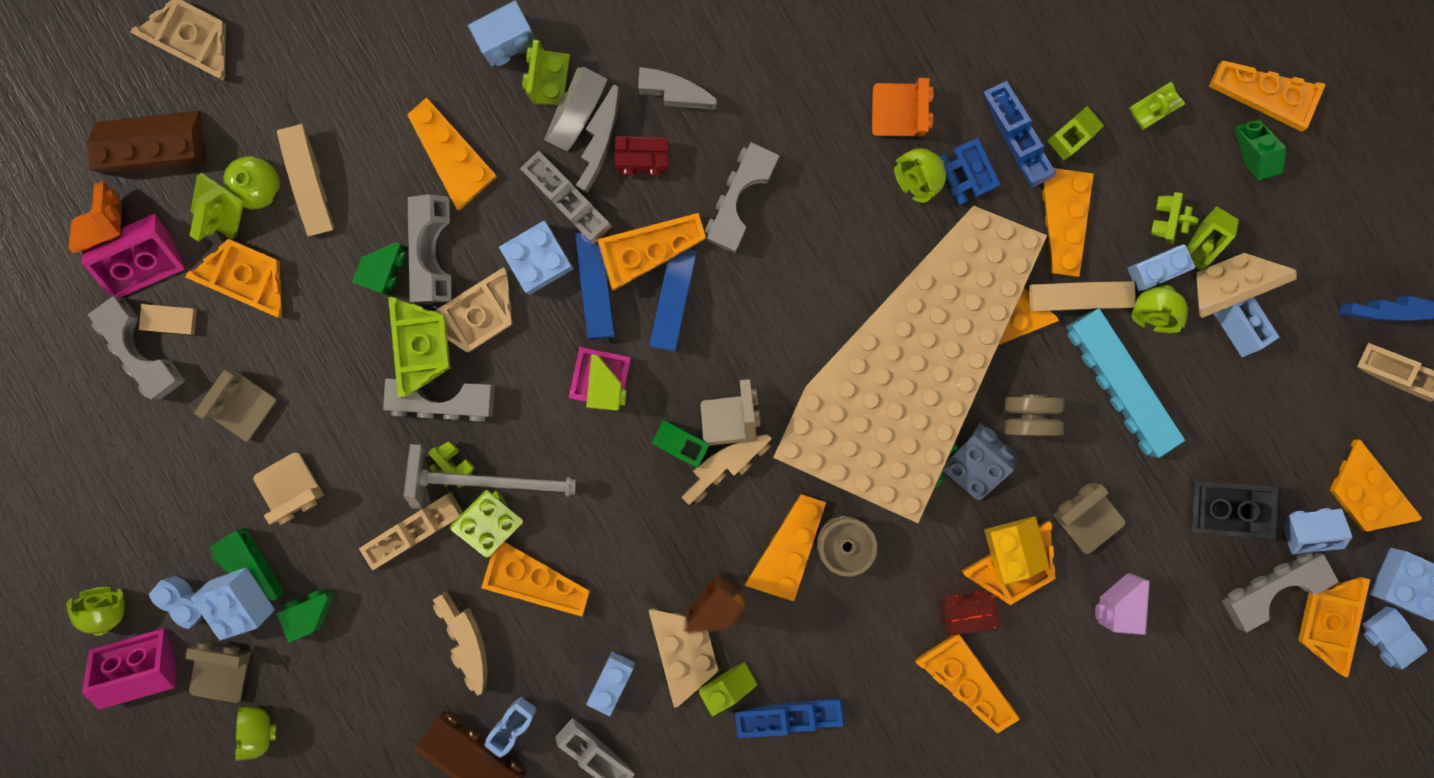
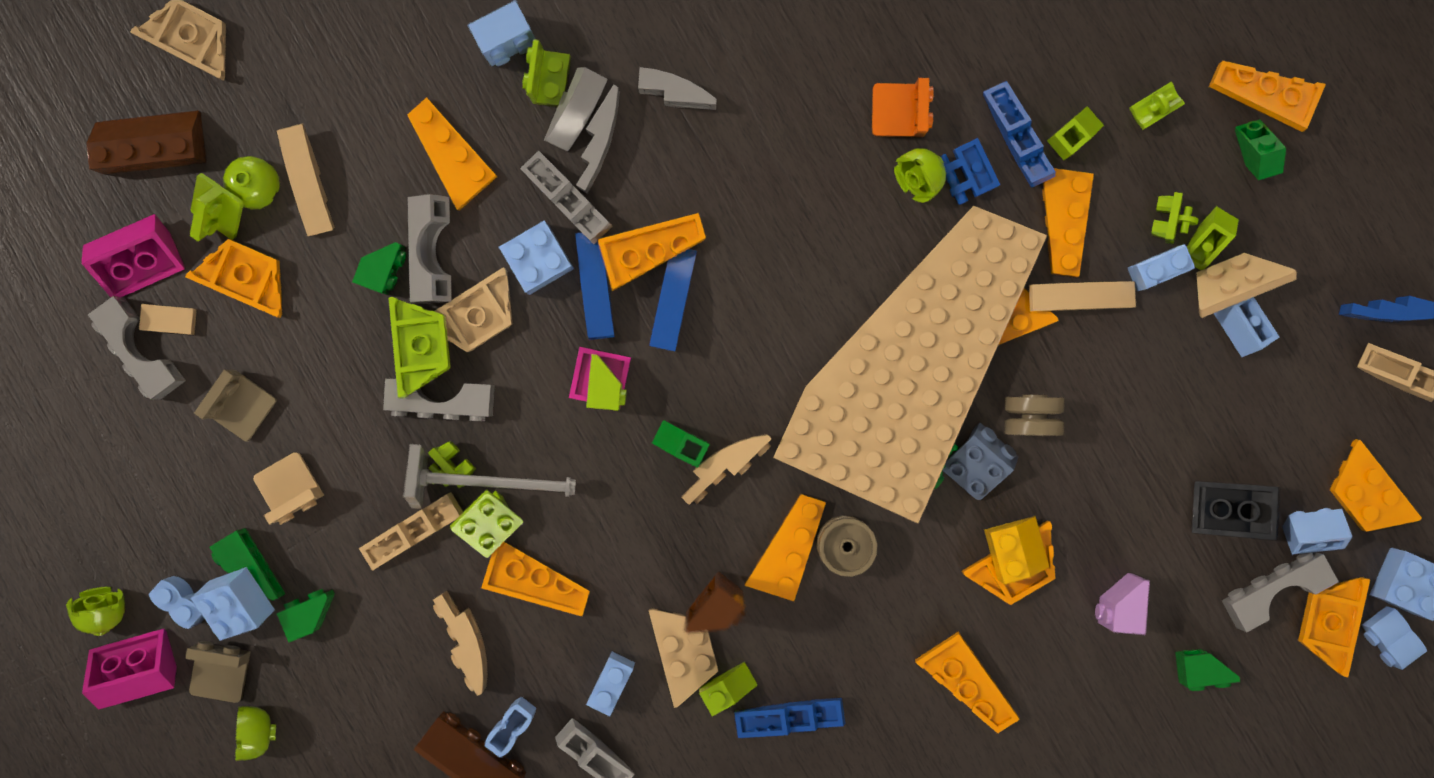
orange bracket [68,181,122,253] -> none
dark red brick [615,136,669,177] -> none
dark tan bracket [700,379,761,445] -> none
light grey arch [704,143,779,253] -> none
clear red brick [940,590,1000,636] -> none
dark tan bracket [1053,483,1125,554] -> none
medium azure brick [1066,308,1185,458] -> none
lime cylinder [1131,285,1188,333] -> none
none -> green slope [1175,649,1240,691]

